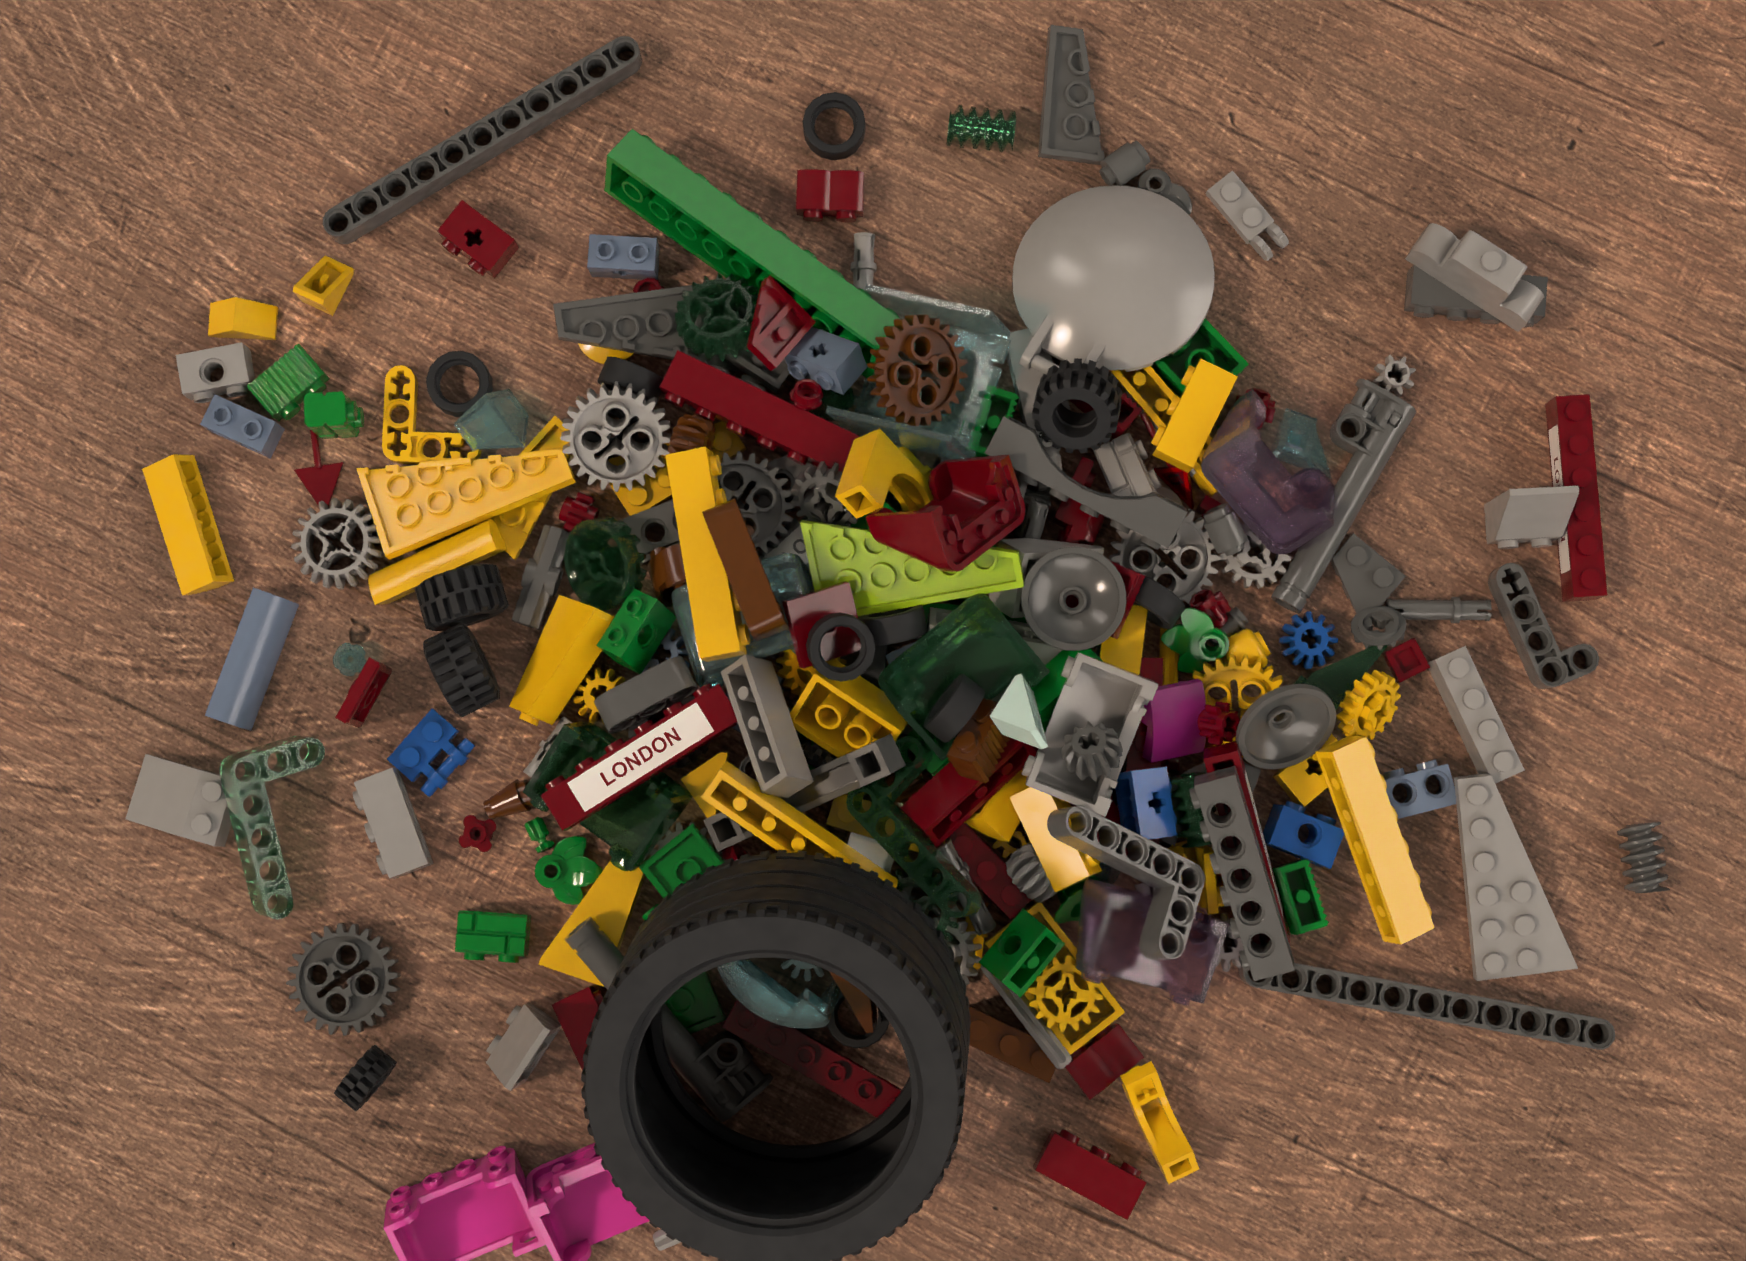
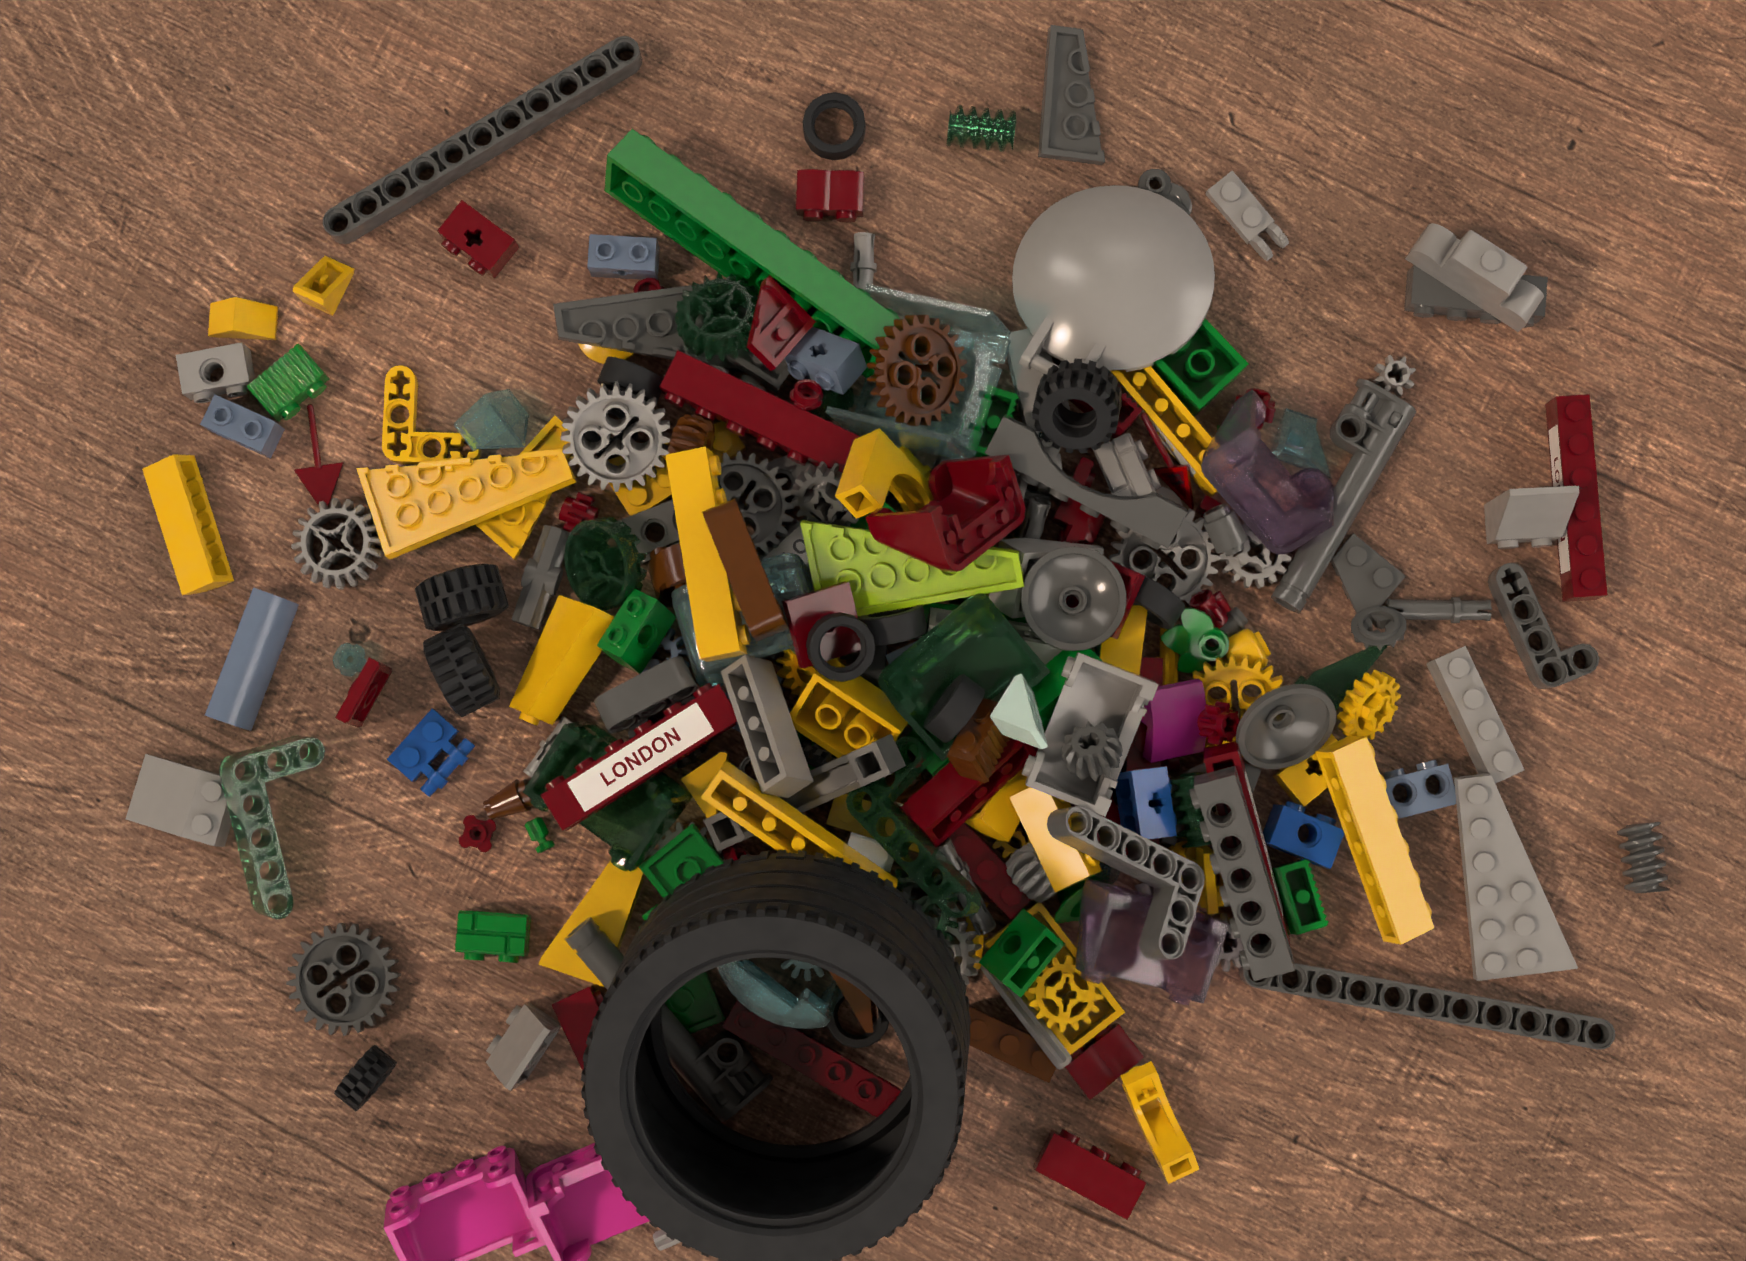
green brick [304,391,364,439] -> none
light grey brick [353,767,434,879] -> none
yellow brick [368,519,507,605] -> none
black tyre [426,351,493,417] -> none
green plate [534,836,603,905] -> none
yellow gear [573,667,626,724] -> none
dark grey brick [1099,140,1150,186] -> none
yellow brick [1151,359,1238,473] -> none
blue gear [1279,611,1338,669] -> none
dark red plate [1382,638,1430,683] -> none

